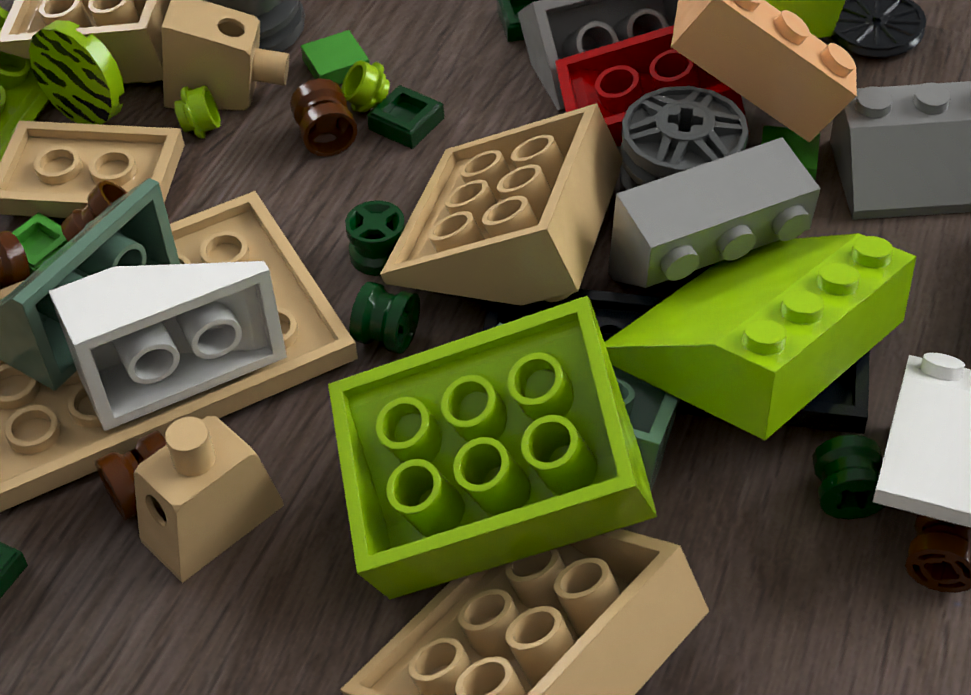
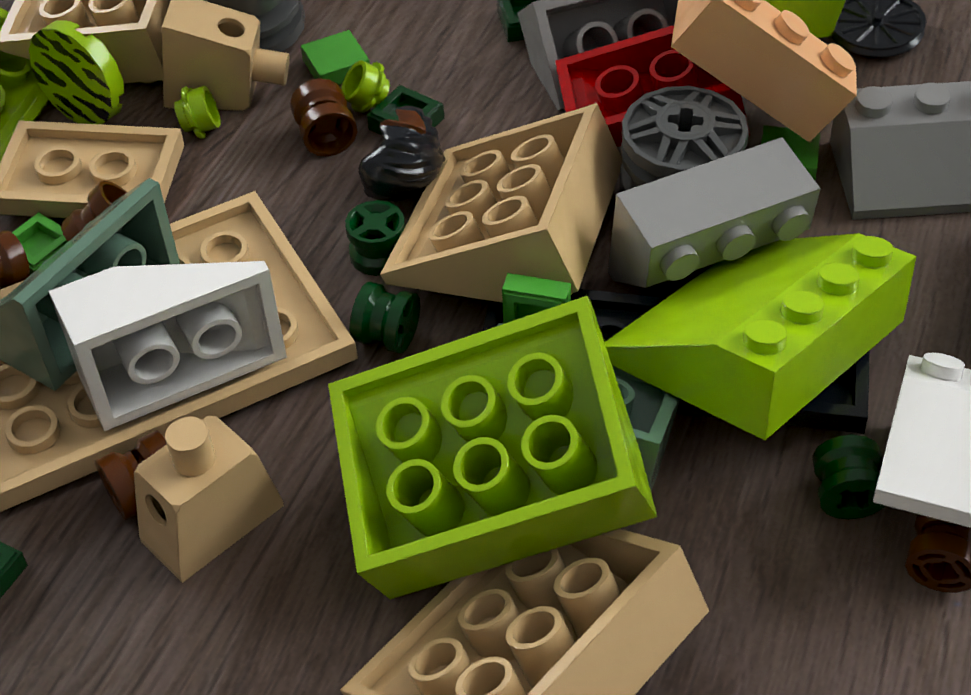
none -> black hair [358,106,446,202]
none -> bright green tile [502,273,571,324]

